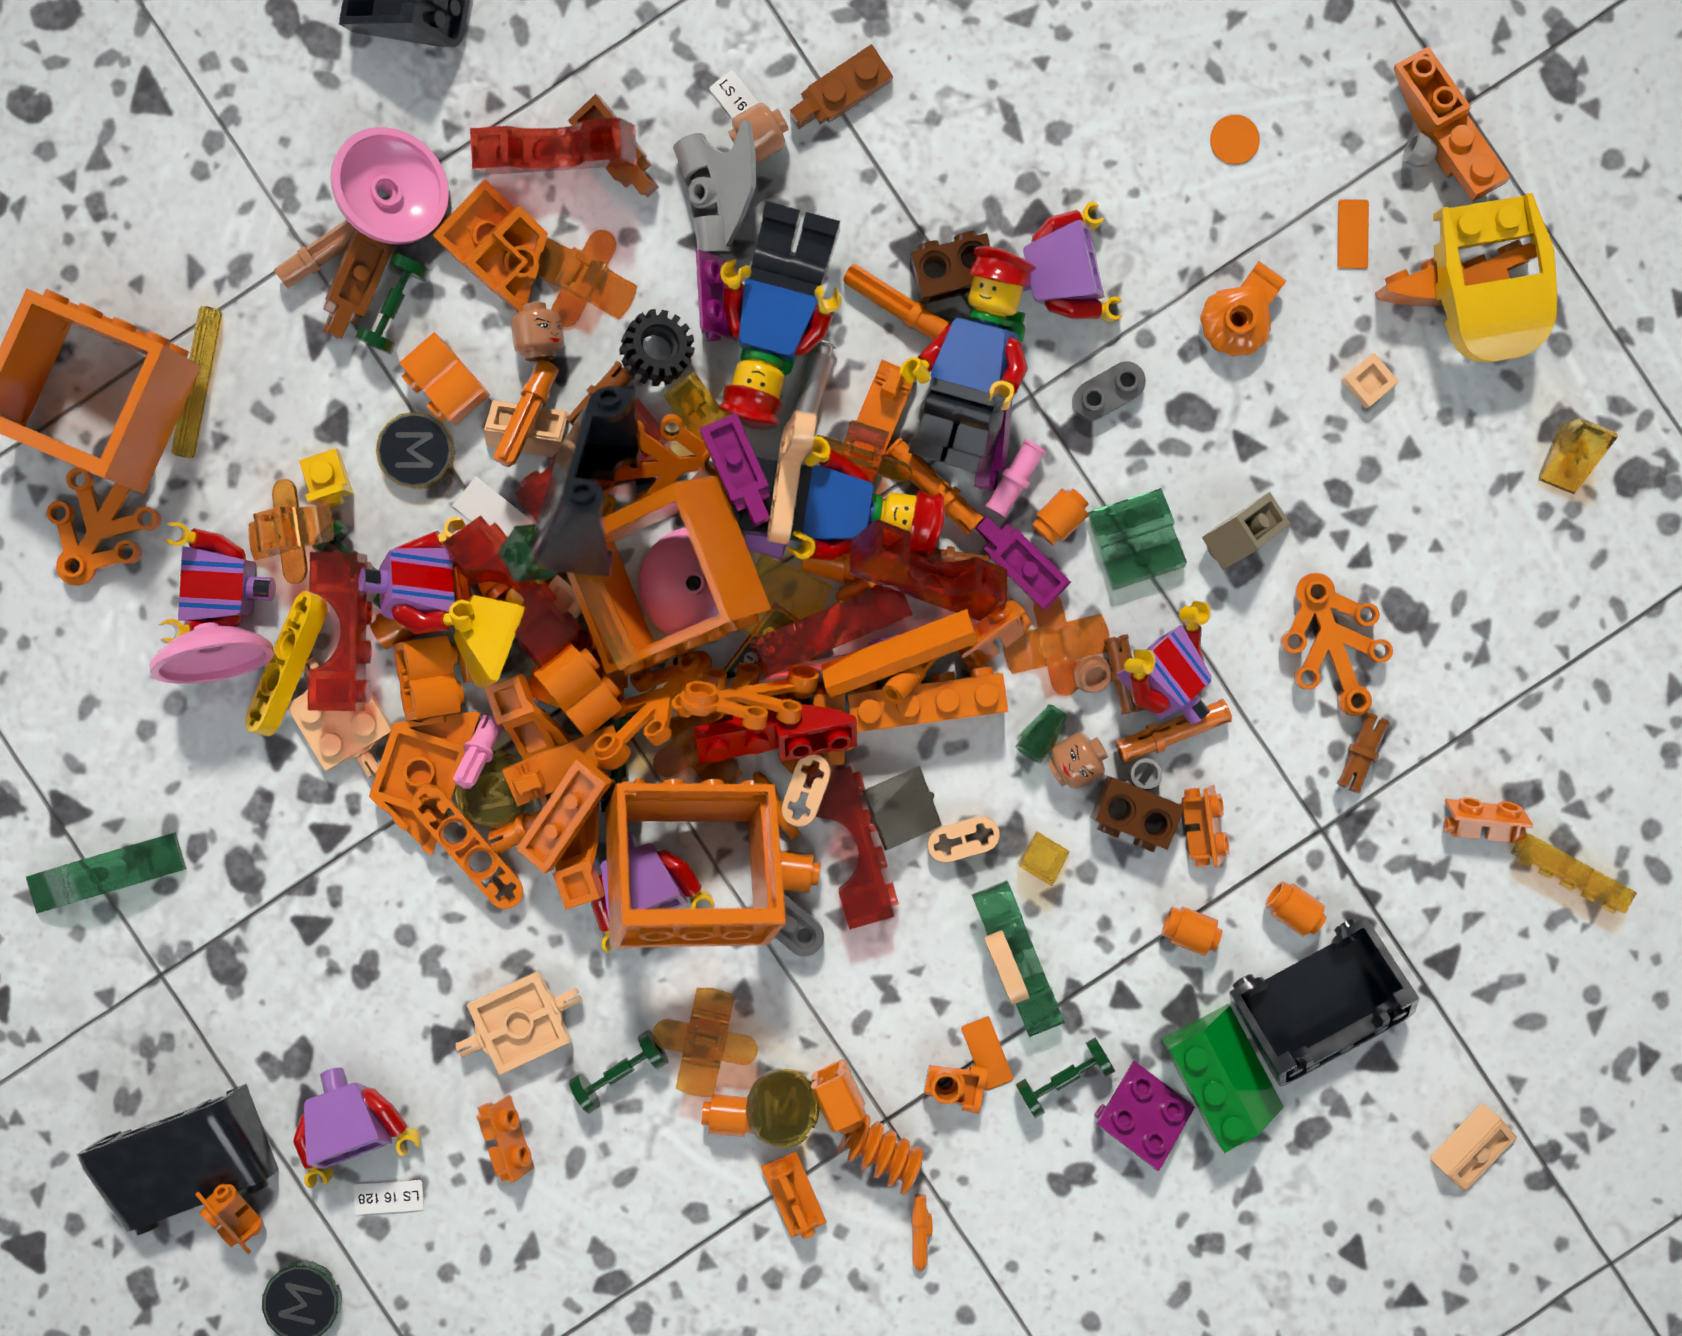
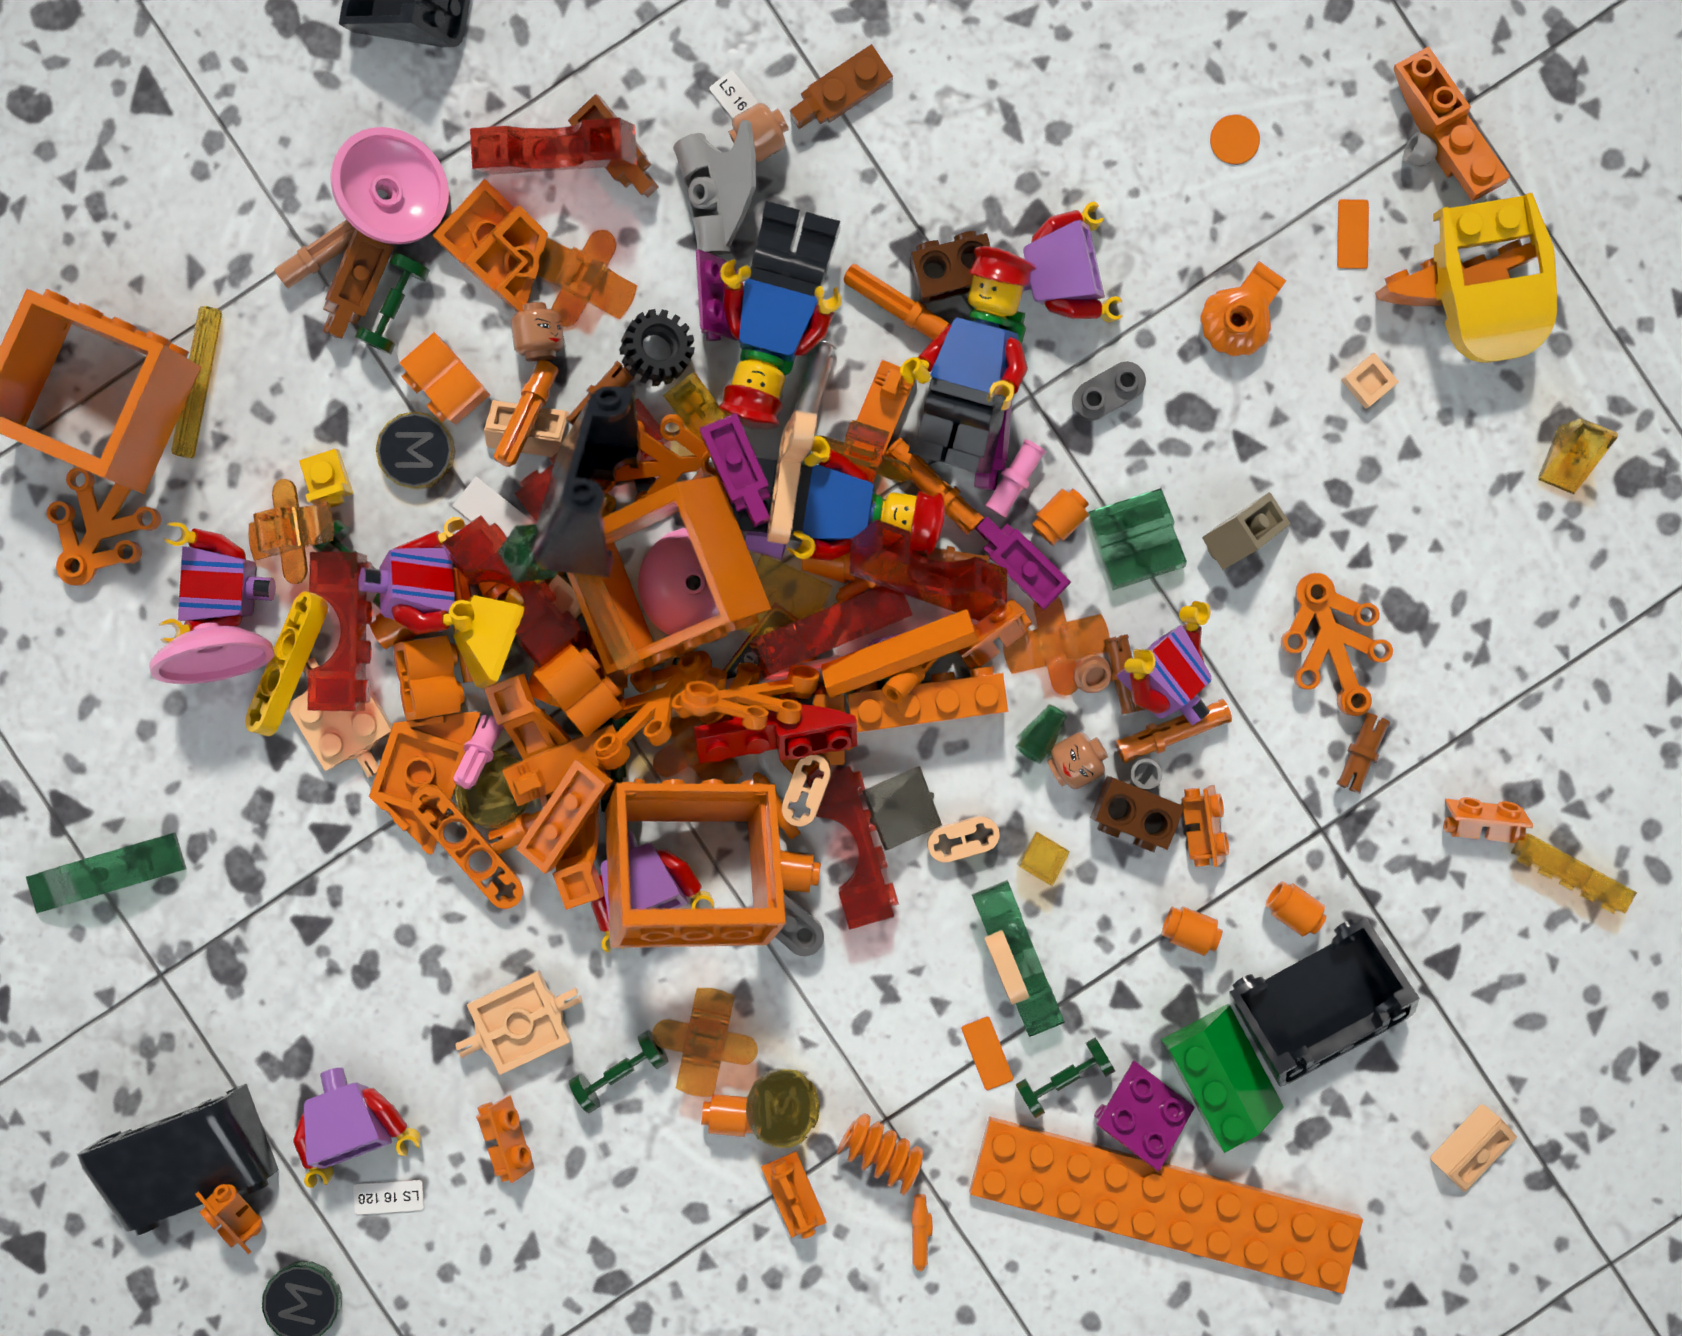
orange brick [810,1060,866,1134] -> none
orange plate [923,1065,988,1114] -> none
none -> orange plate [969,1116,1363,1294]

